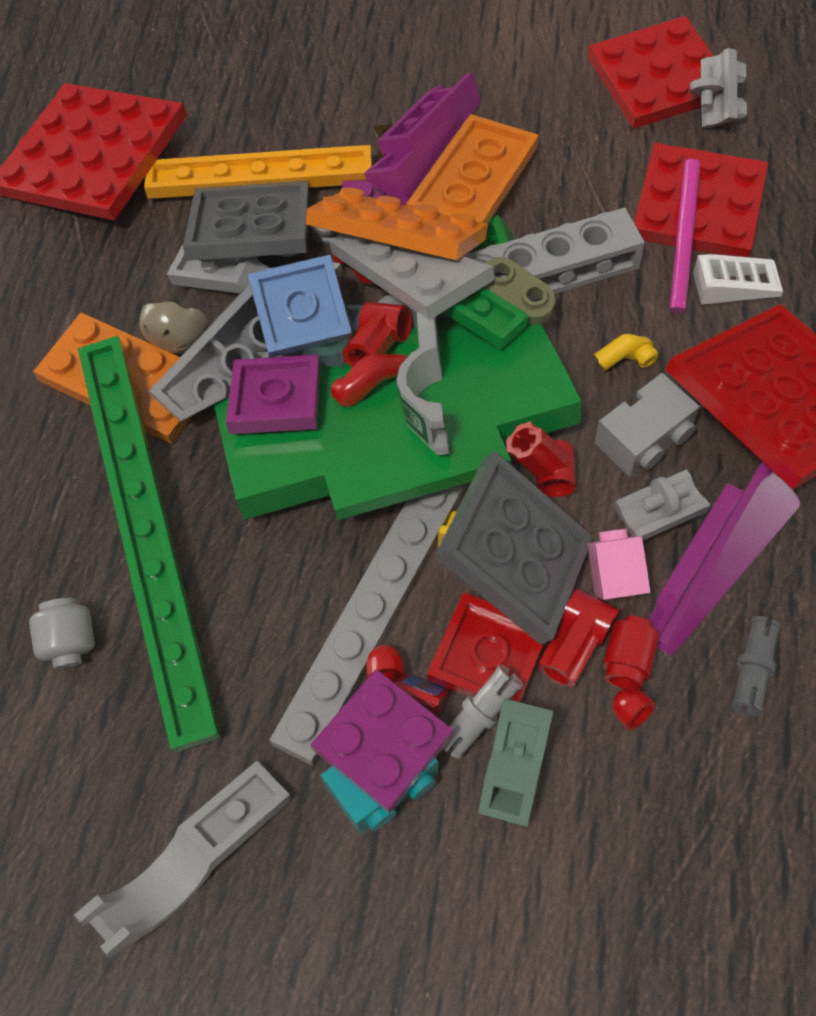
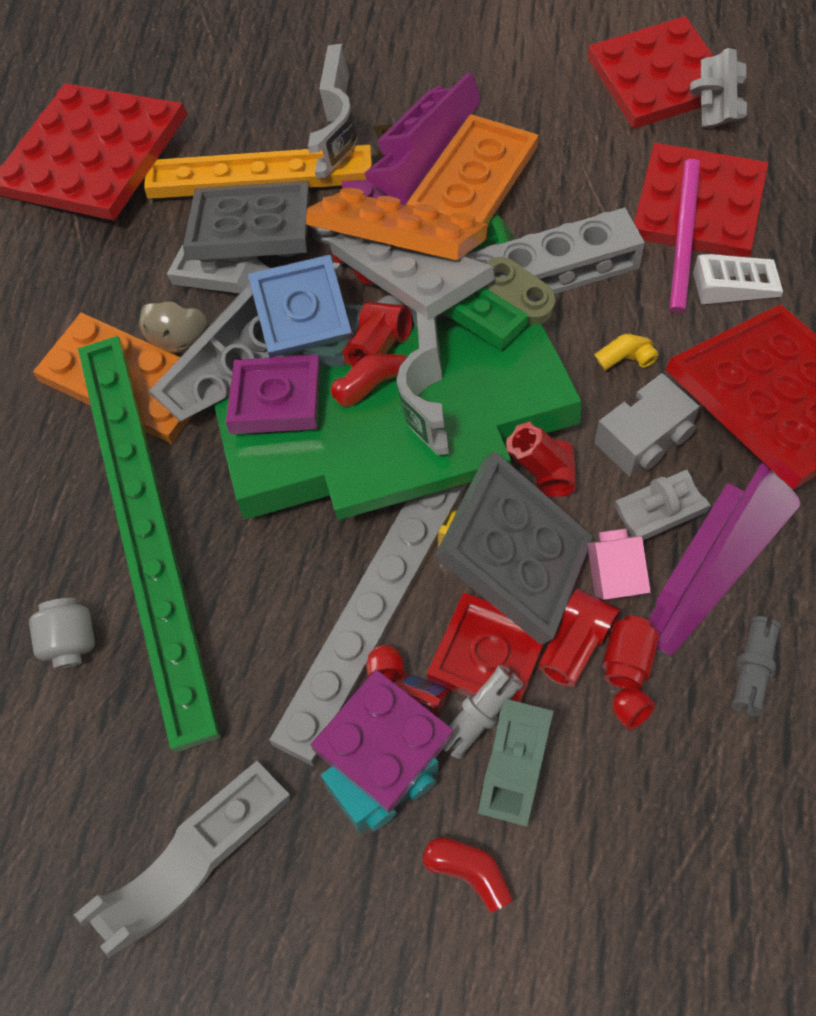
none -> light grey piece [308,44,358,178]
none -> red arm [422,837,514,913]

